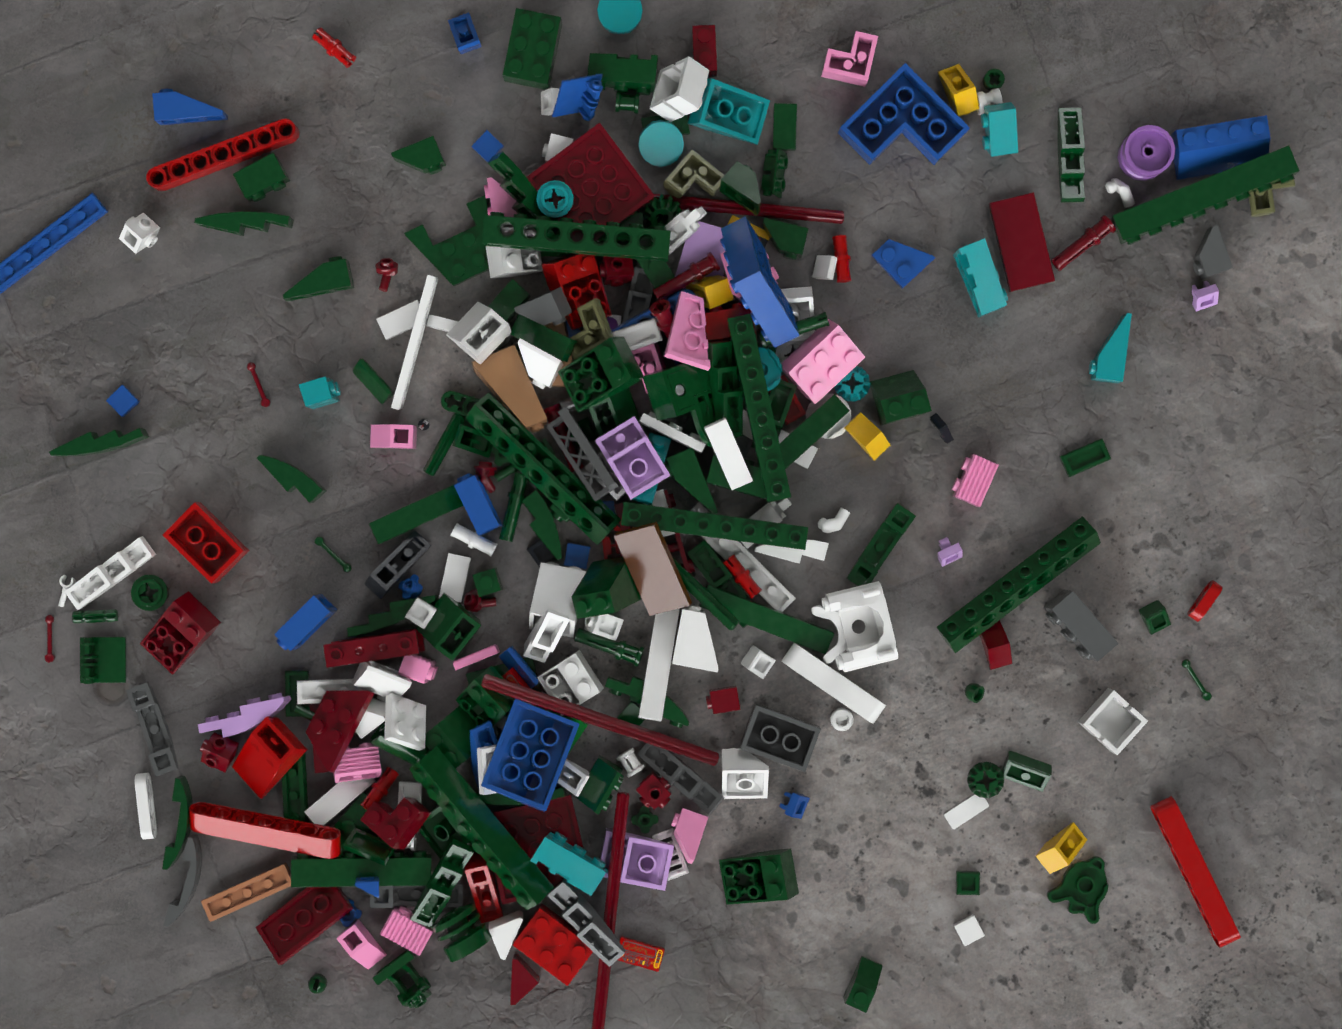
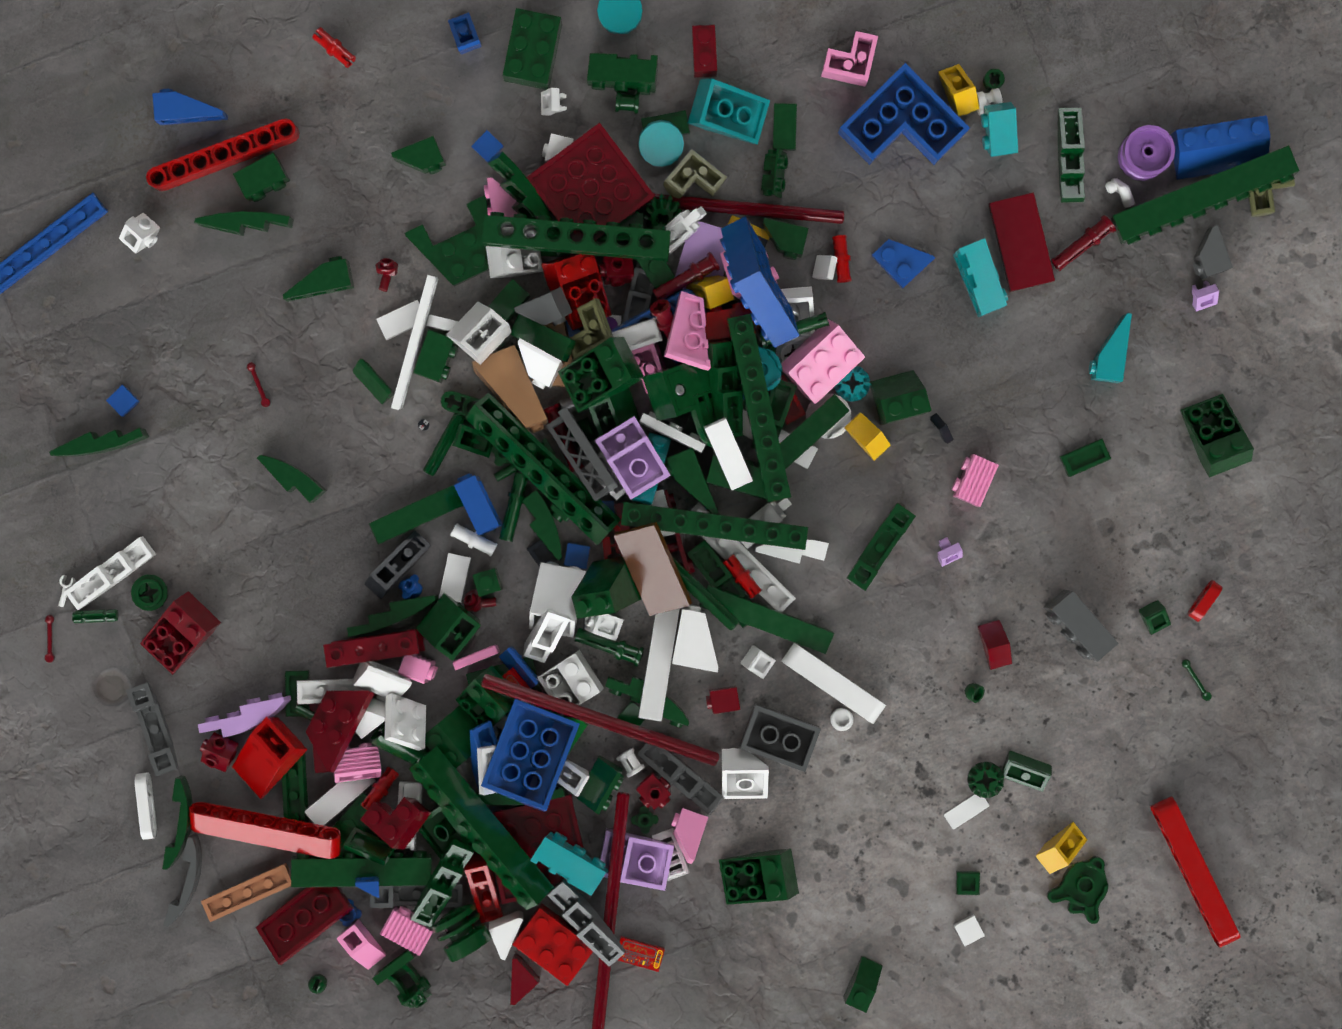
dark green hinge [80,637,126,684] -> none
red brick [163,502,250,584] -> none
blue window [274,594,337,651] -> none
teal brick [299,376,341,409] -> none
dark green hinge [315,537,352,572] -> none
bright pink slope [370,424,417,449] -> none
white tile [405,597,437,629] -> none
dark red plate [474,462,497,493] -> none
teal gear [536,180,574,218] -> none
blue hinge [552,74,603,121] -> none
white piece [650,56,709,122] -> none
dark green slope [720,161,761,216] -> none
blue tile [779,792,810,819] -> none
white piece [811,581,898,672] -> none
white arm [818,508,850,533] -> none
dark green brick [937,516,1101,653] -> none
white piece [1078,688,1148,755] -> none
none -> dark green brick [413,330,459,384]
none -> dark green slope [1180,394,1254,478]

